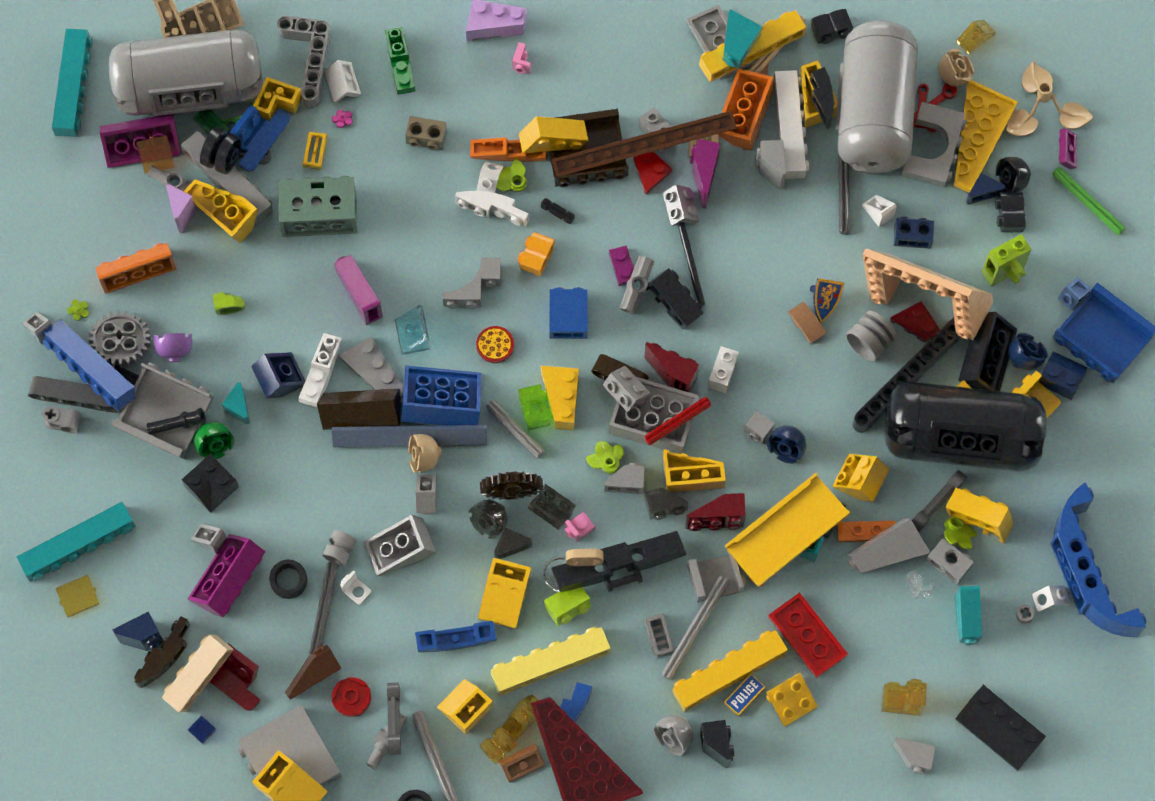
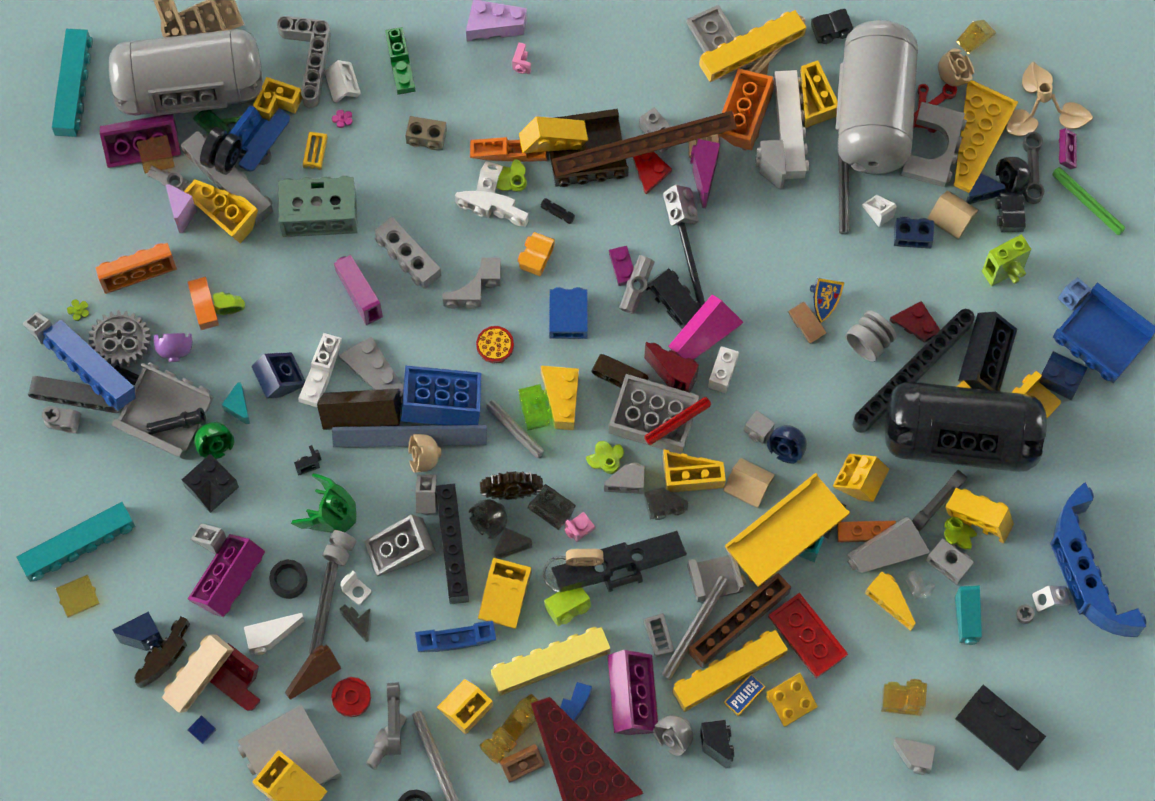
clear light blue slope [395,305,431,355] -> none
light grey bracket [603,366,650,412] -> none
dark red slope [685,493,746,532] -> none
teal slope [723,9,762,69] -> none
black slope [810,67,834,129] -> none
light nougat slope [863,249,993,340] -> none
dark blue cylinder [1008,333,1048,371] -> none
none -> orange slope [187,276,219,330]
none -> white slope [244,613,305,655]
none -> green piece [291,473,356,533]
none -> black bracket [294,445,322,476]
none -> clear smoke slope [339,604,372,642]
none -> light grey brick [375,217,441,289]
none -> black brick [436,483,469,604]
none -> magenta slope [608,650,658,735]
none -> dark pink slope [668,295,743,360]
none -> reddish brown brick [688,573,791,668]
none -> tan slope [723,458,775,508]
none -> yellow slope [865,572,916,631]
none -> tan slope [927,190,979,239]
none -> dark grey piece [1022,132,1044,204]

